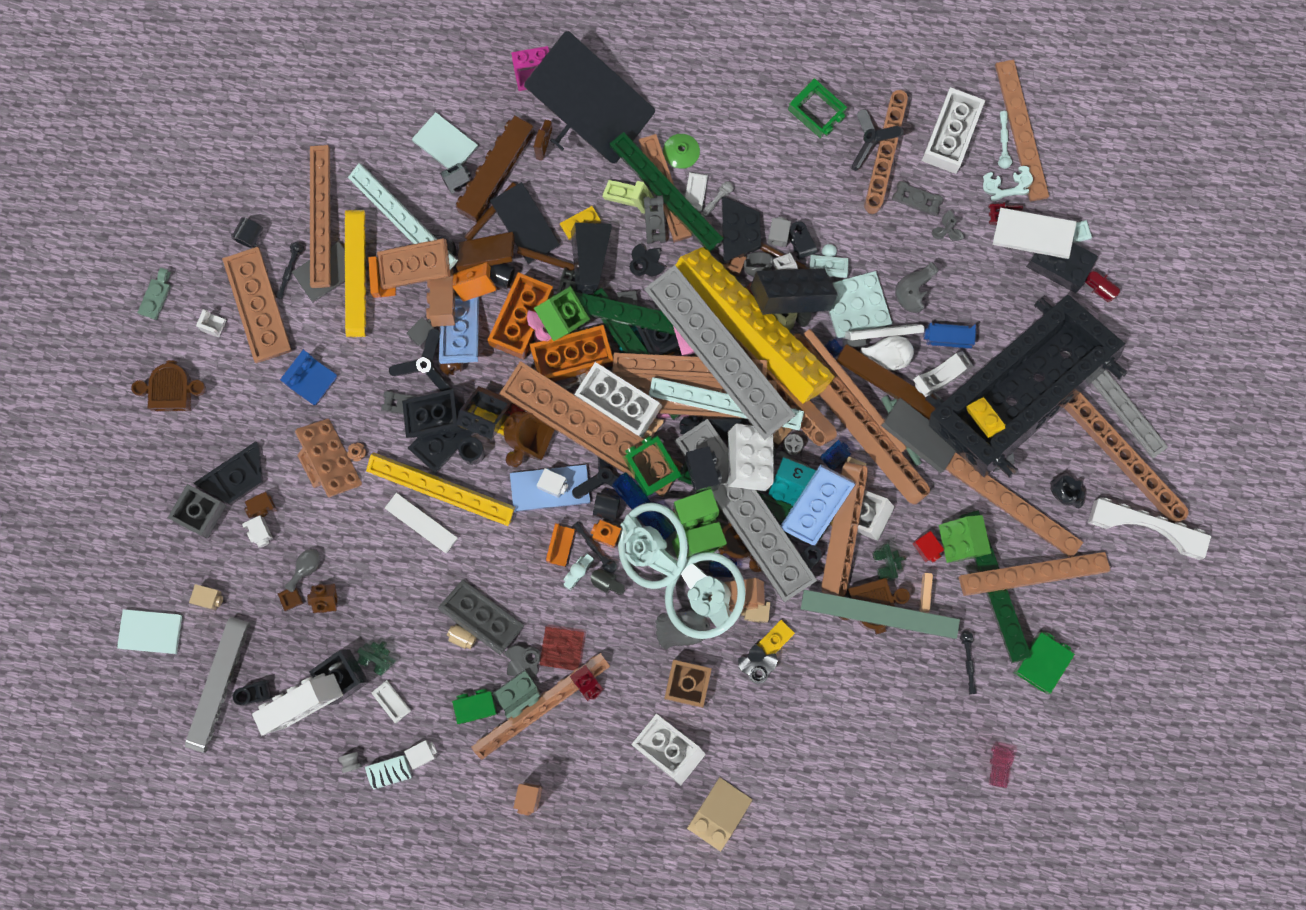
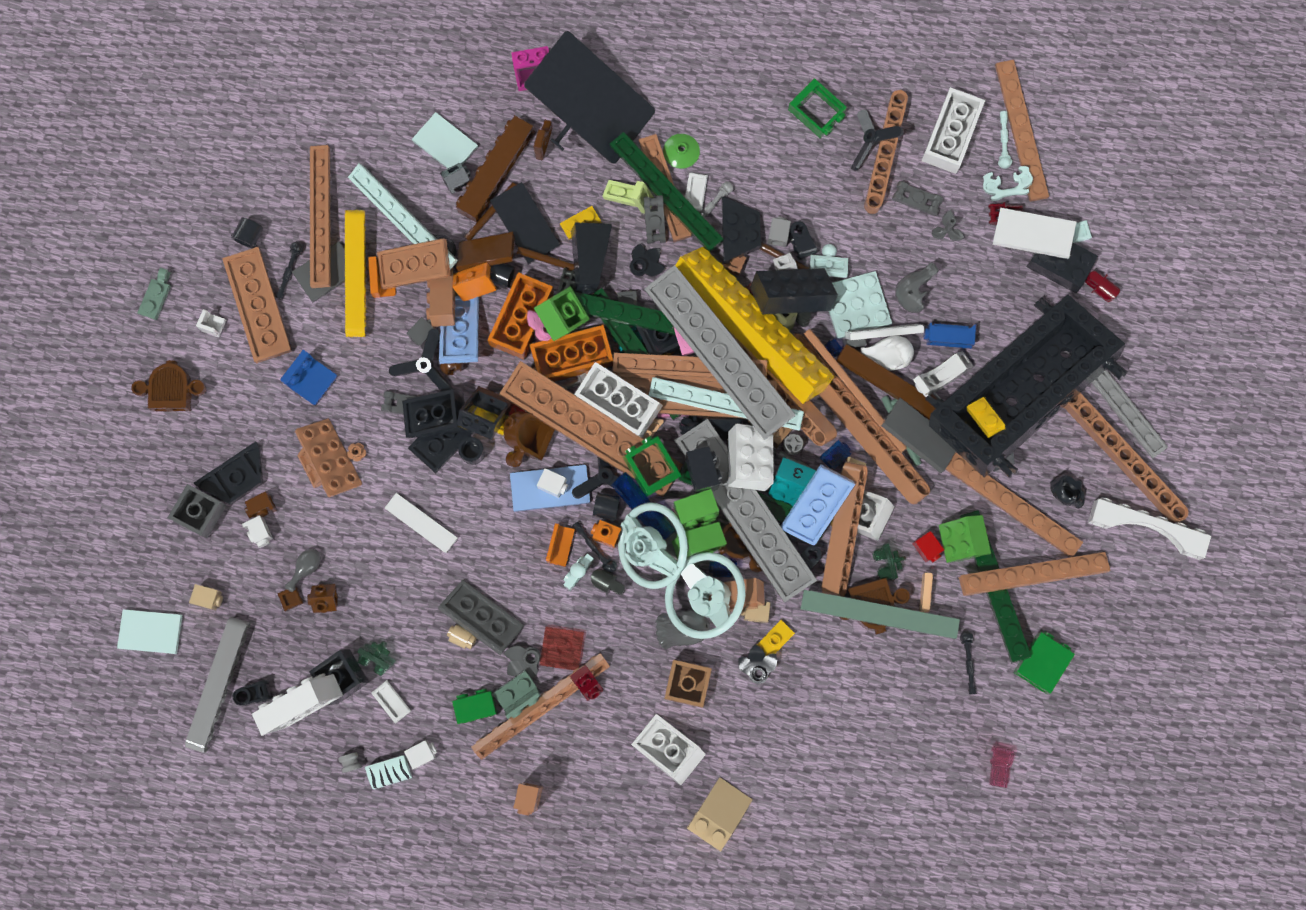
yellow plate [366,452,515,526] -> none
dark grey hair [744,252,773,277] -> none

